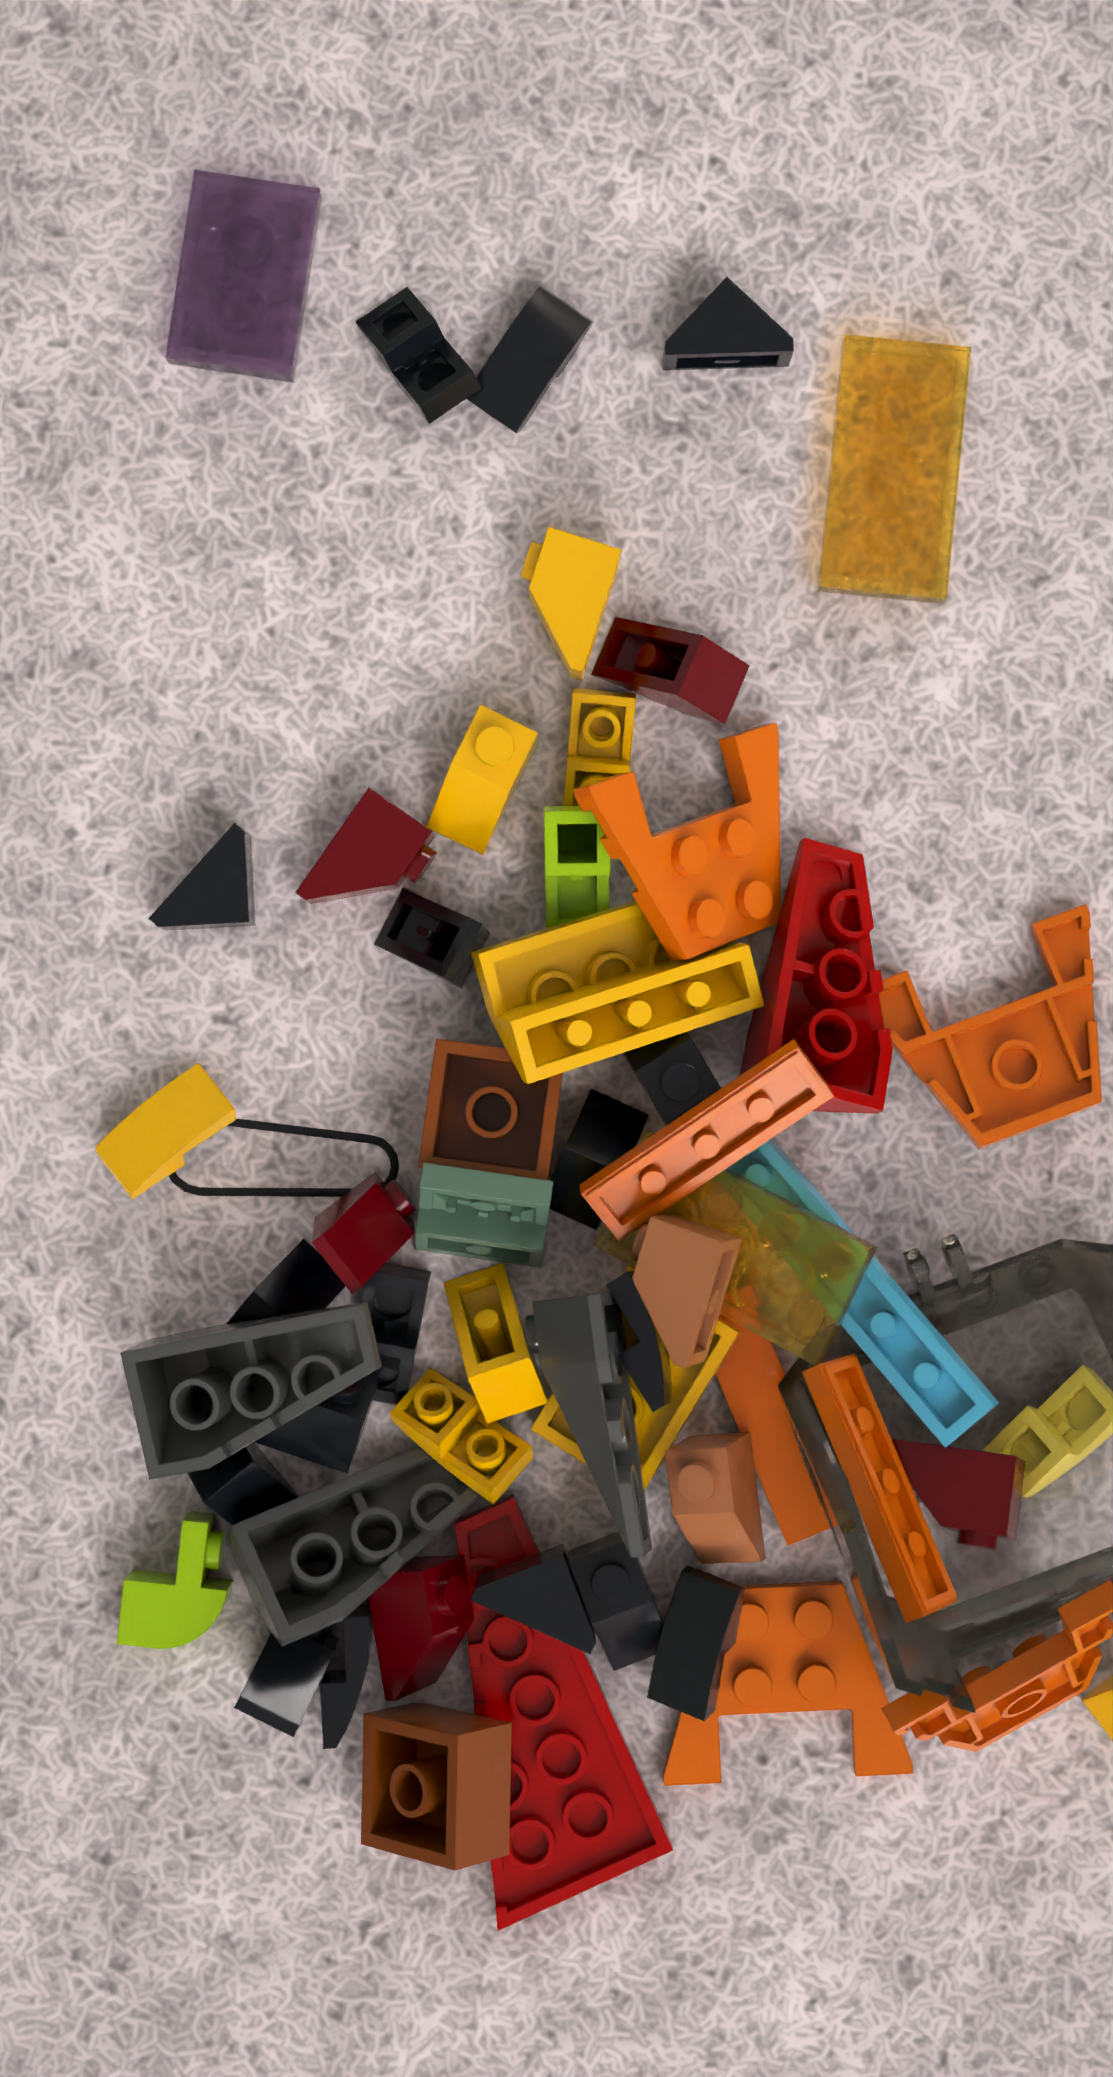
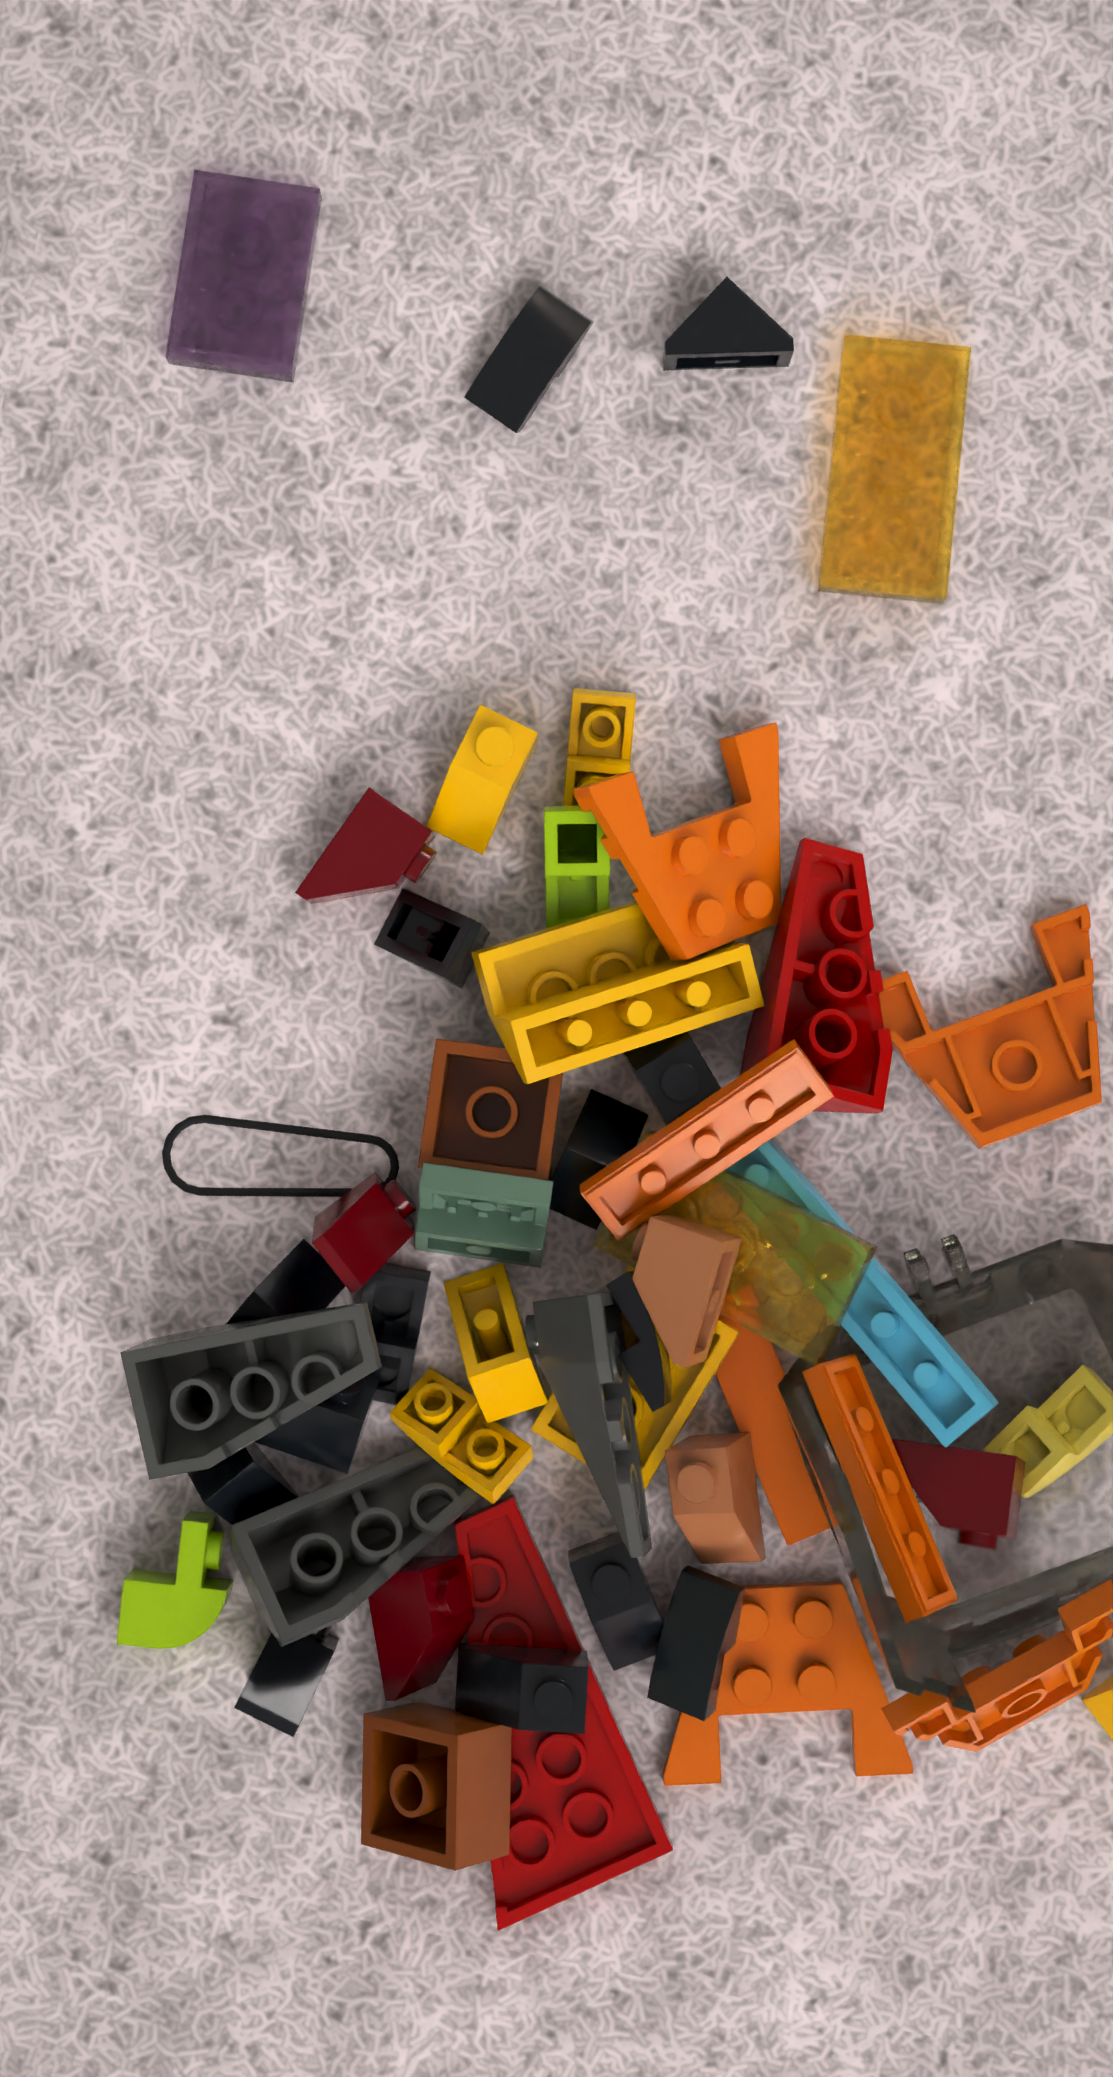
yellow slope [95,1063,236,1199] -> none
black slope [148,823,256,931] -> none
black slope [320,1605,373,1749] -> none
black slope [356,287,481,424] -> none
black slope [471,1544,596,1655] -> none
yellow slope [521,526,622,681] -> none
dark red slope [591,617,750,724] -> none
none -> black slope [455,1643,588,1734]

